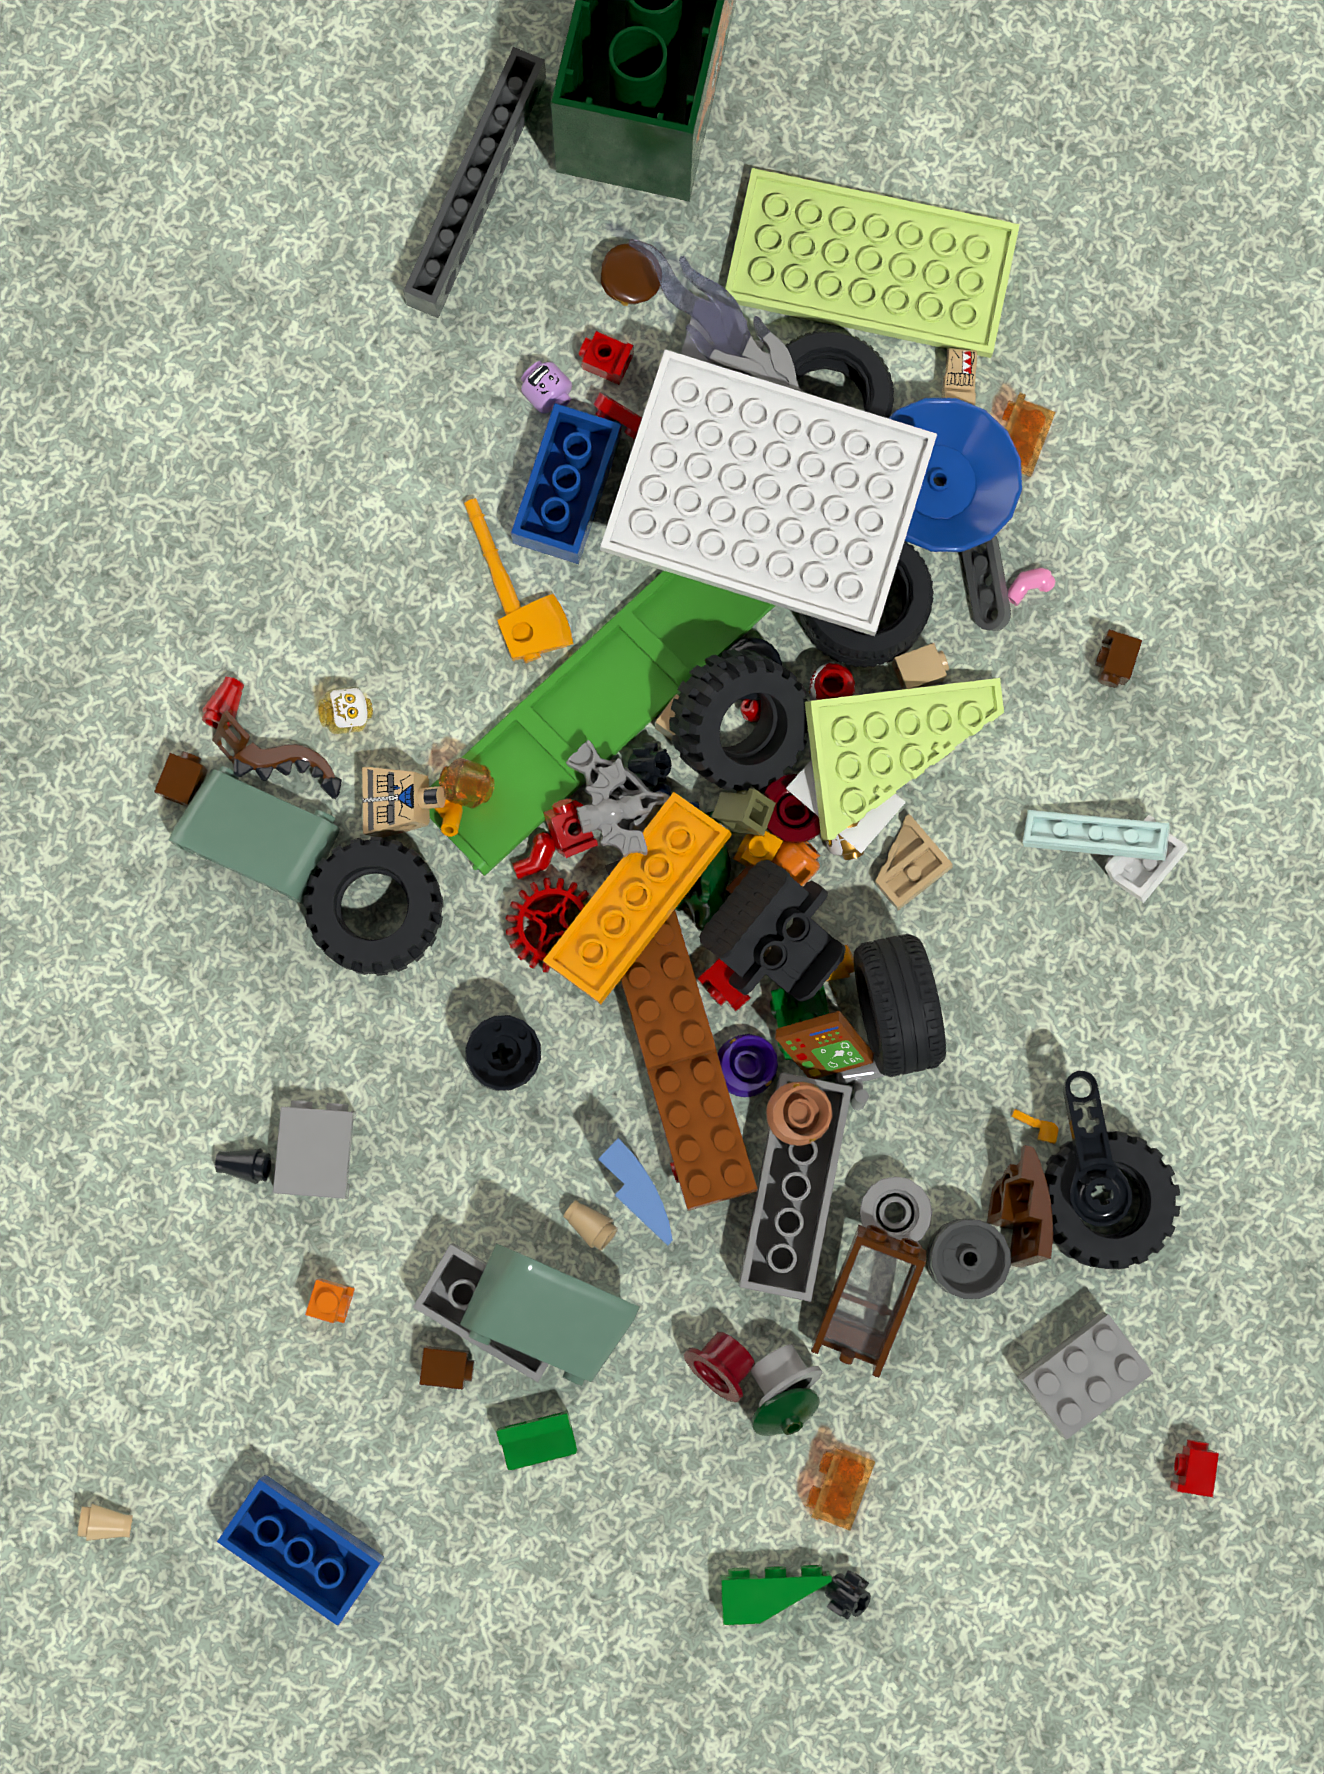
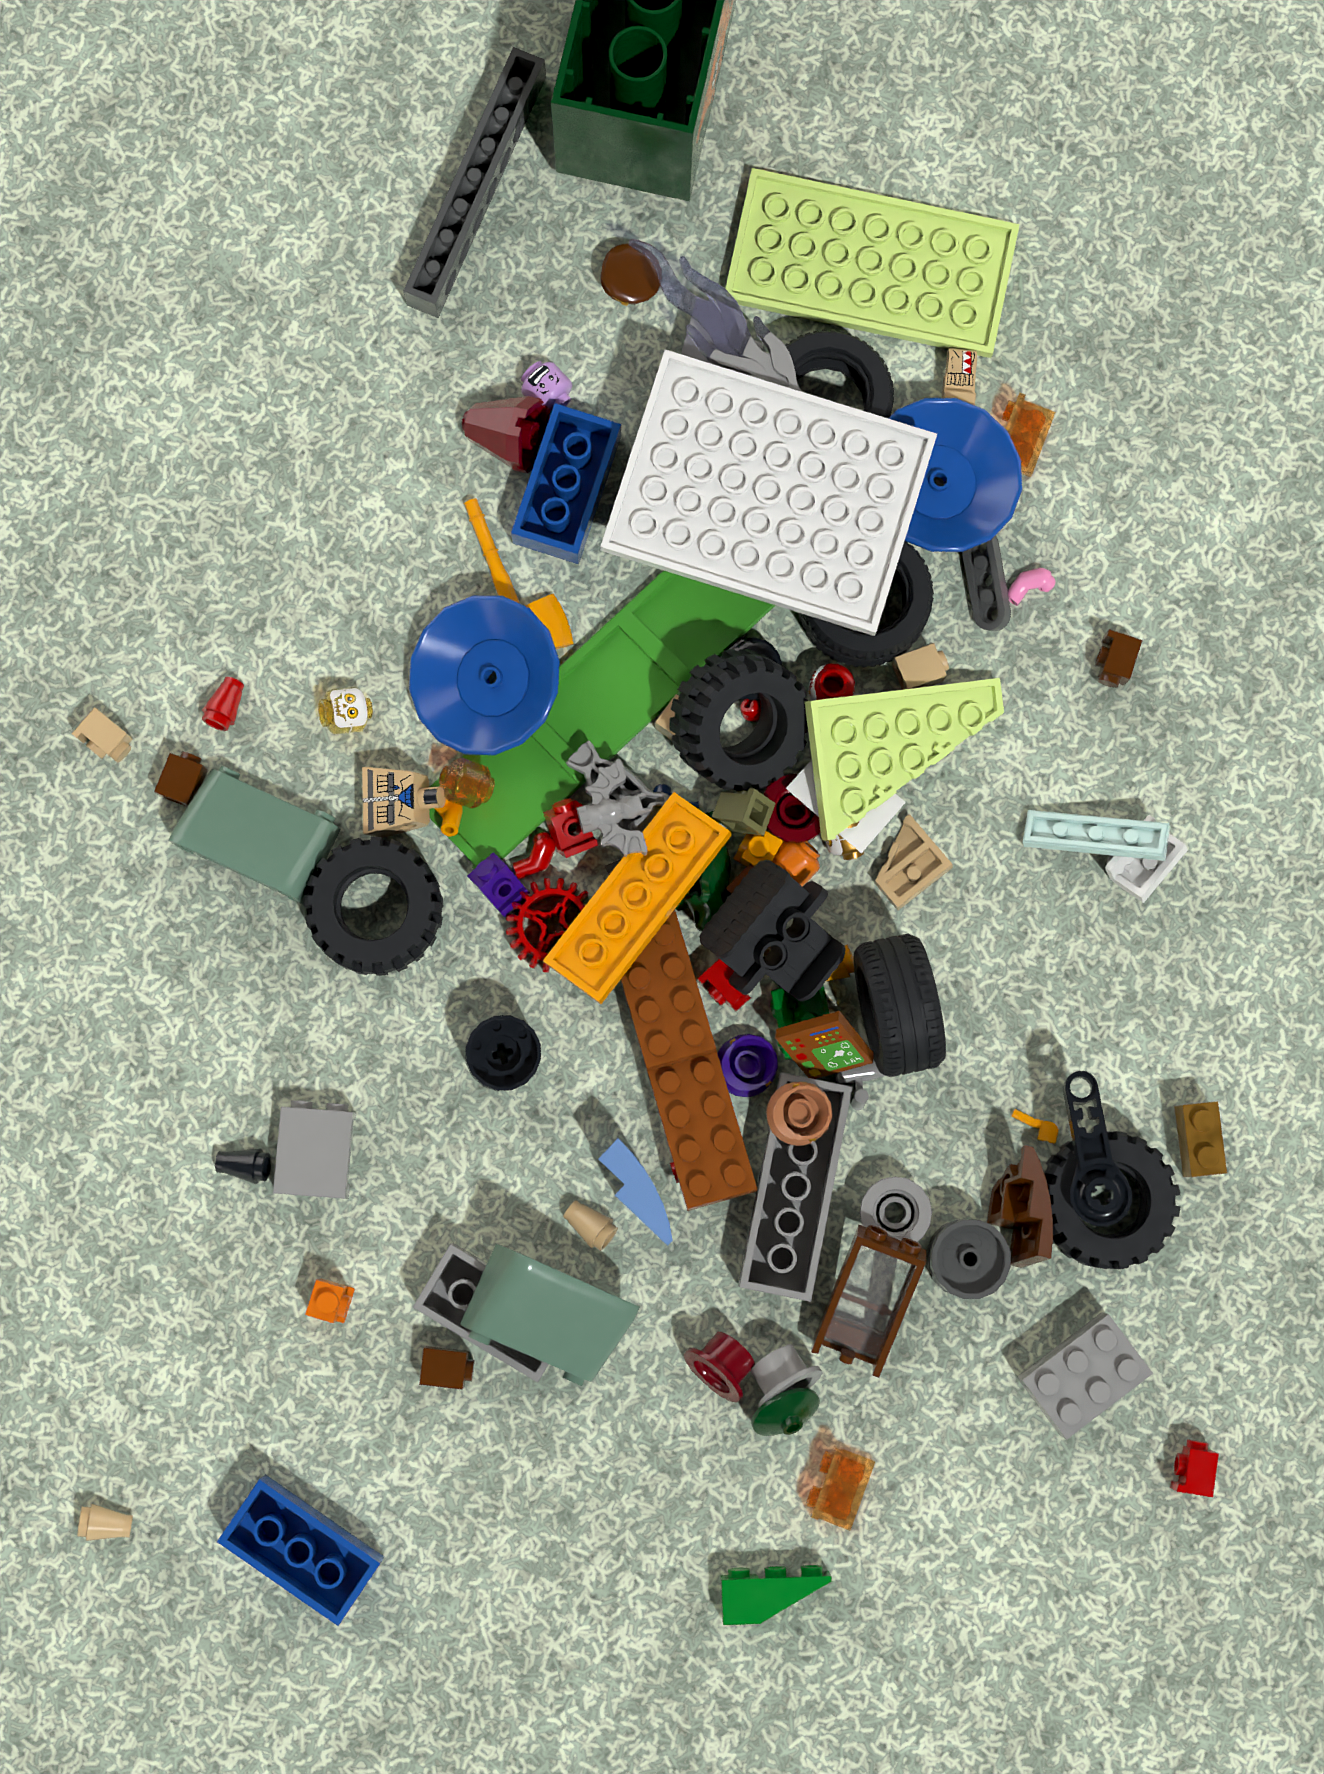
reddish brown piece [212,711,342,799] -> none
green panel [496,1411,578,1470] -> none
red brick [579,331,634,385] -> none
red plate [593,392,642,439] -> none
black gear [628,742,672,787] -> none
black gear [825,1570,871,1619] -> none
none -> tan brick [72,707,133,763]
none -> blue dish [409,595,560,755]
none -> dark red cone [462,396,550,474]
none -> dark purple brick [467,852,530,917]
none -> pearl gold brick [1174,1101,1227,1177]

